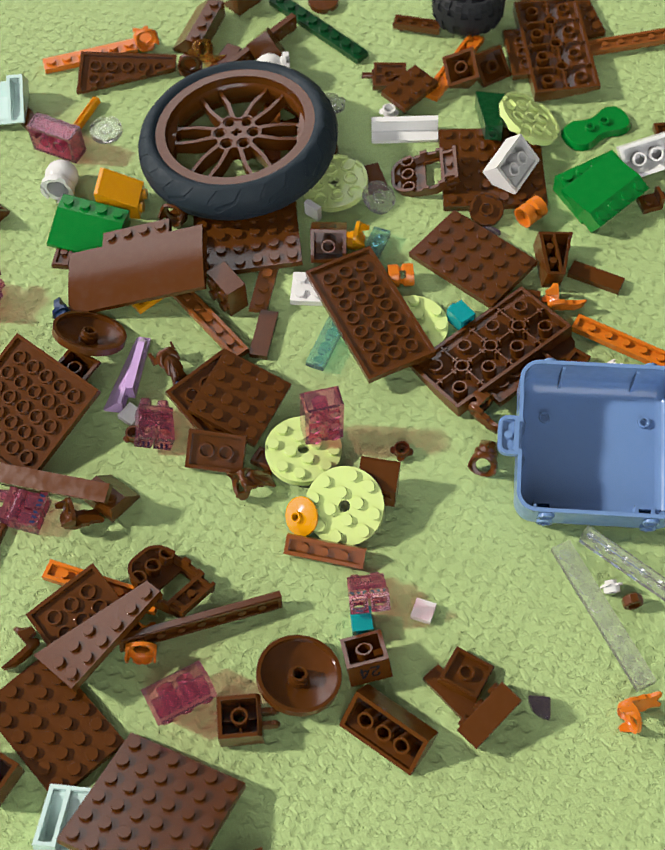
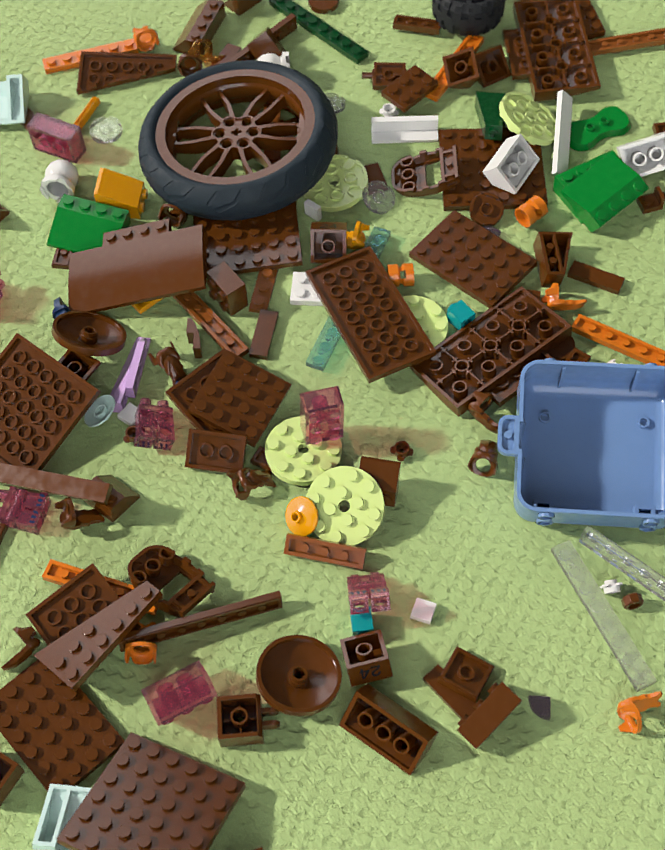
none -> light aqua dish [84,395,116,427]
none -> reddish brown slope [186,318,202,358]
none -> white tile [552,90,573,176]

